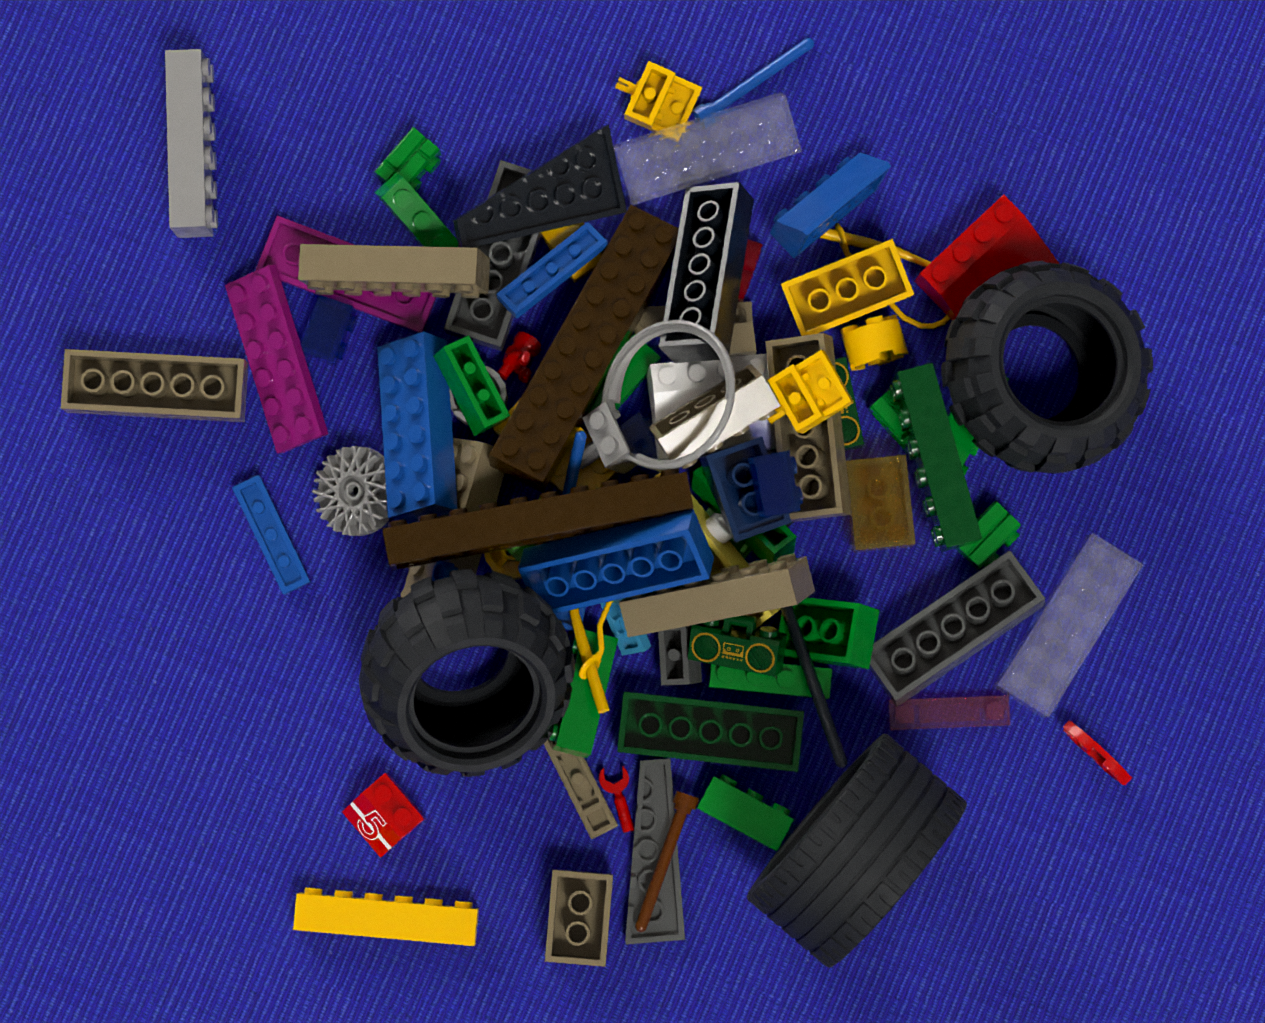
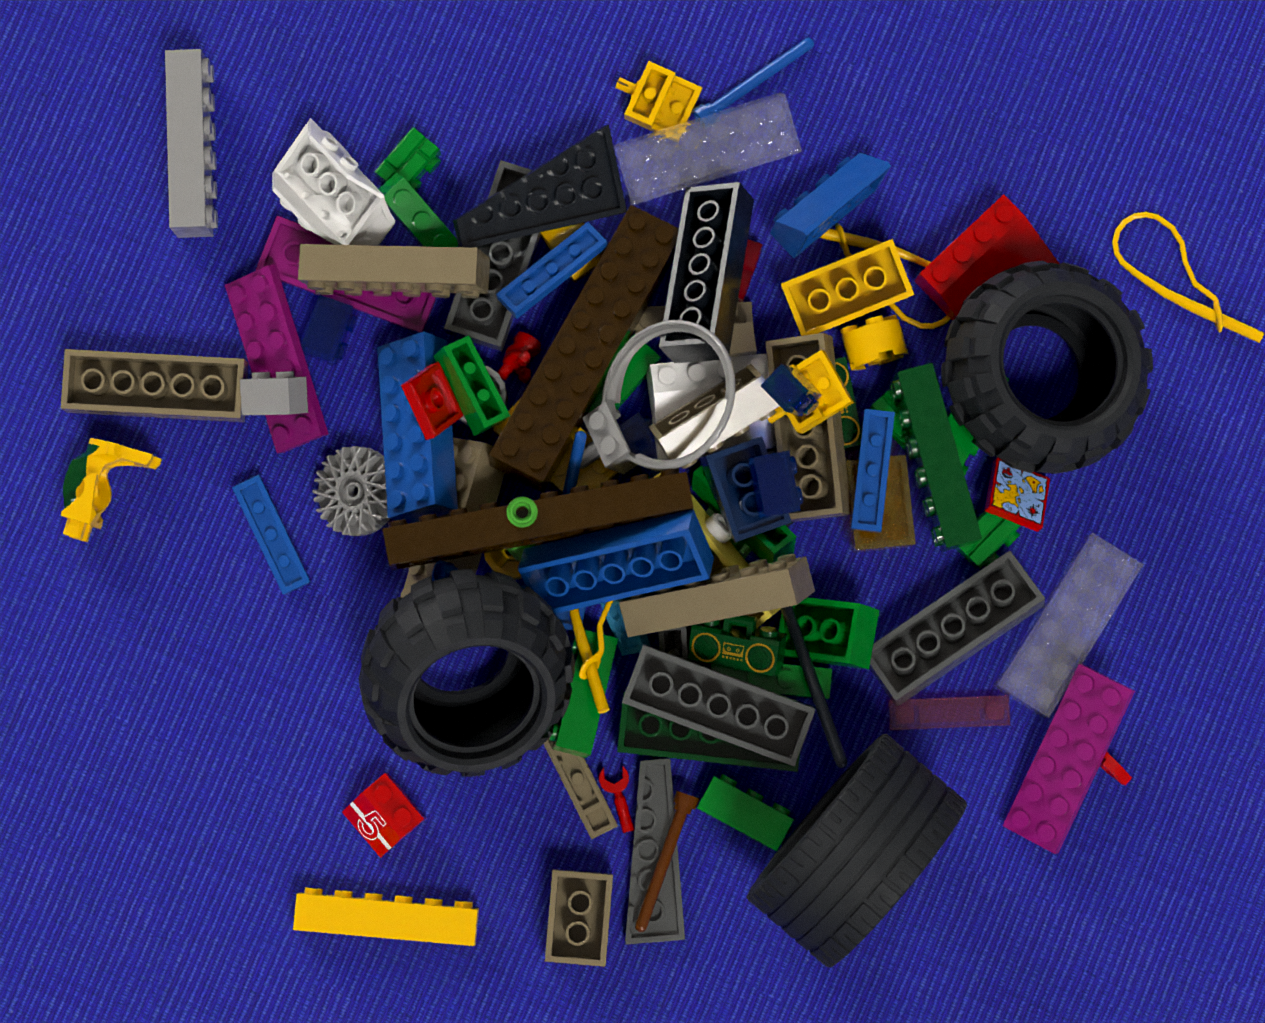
none -> yellow hips [61,438,162,542]
none -> light grey brick [240,371,308,415]
none -> white slope [272,118,395,246]
none -> red tile [401,362,463,440]
none -> bright green plate [507,497,538,528]
none -> dark grey brick [622,644,816,767]
none -> clear blue brick [760,364,822,417]
none -> blue plate [851,409,895,533]
none -> tile [985,457,1050,532]
none -> magenta plate [1003,664,1135,854]
none -> yellow piece [1112,212,1264,343]

